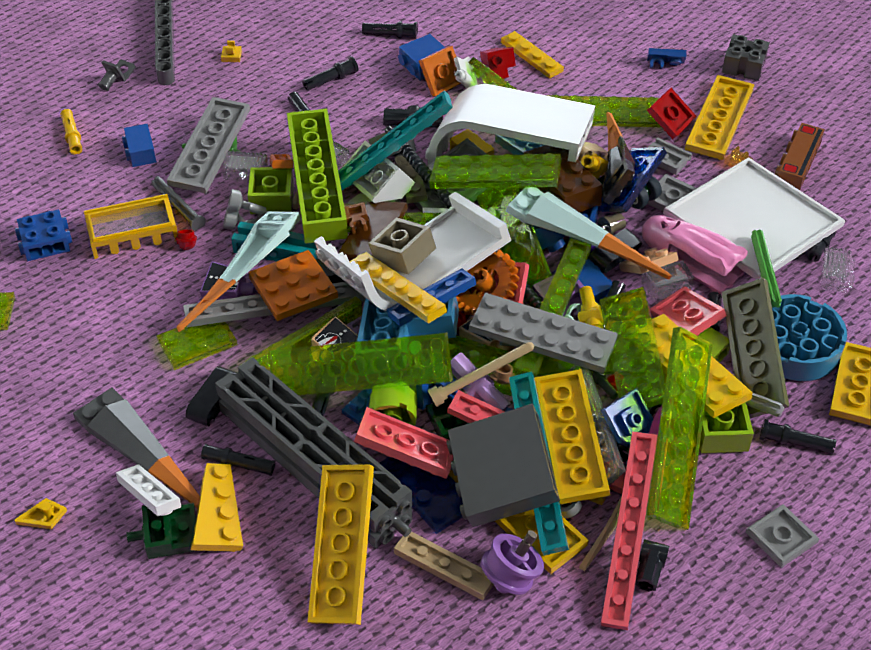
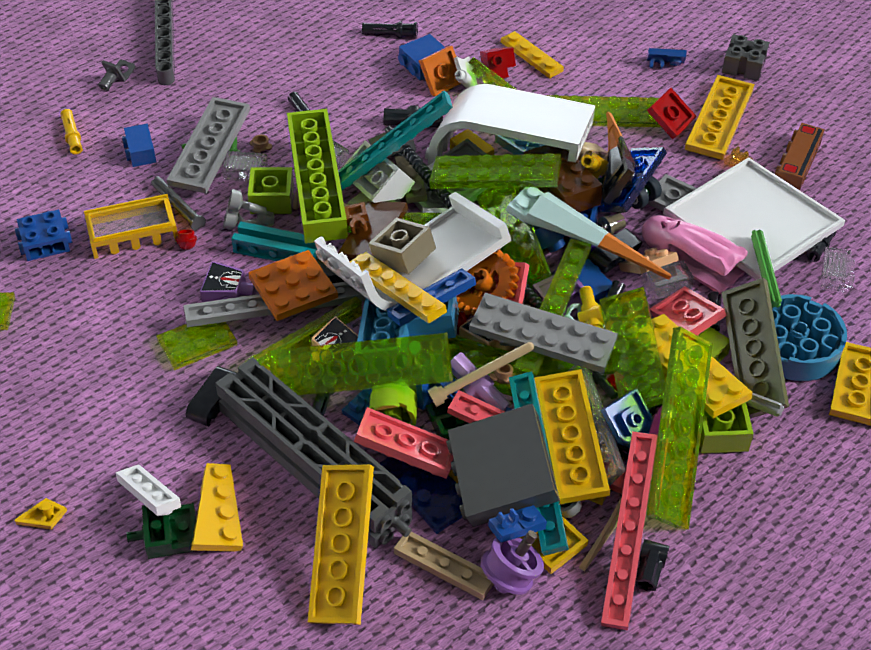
dark grey plate [73,387,200,509] -> none
light aqua plate [176,211,301,332] -> none
black pin [201,444,276,476] -> none
yellow tile [221,40,242,62] -> none
orange tile [270,154,293,169] -> none
black pin [302,56,359,91] -> none
light grey plate [642,137,692,175] -> none
light grey tile [745,504,819,568] -> none
black pin [759,419,836,455] -> none
none -> medium nougat plate [250,134,272,153]
none -> blue plate [488,505,547,543]

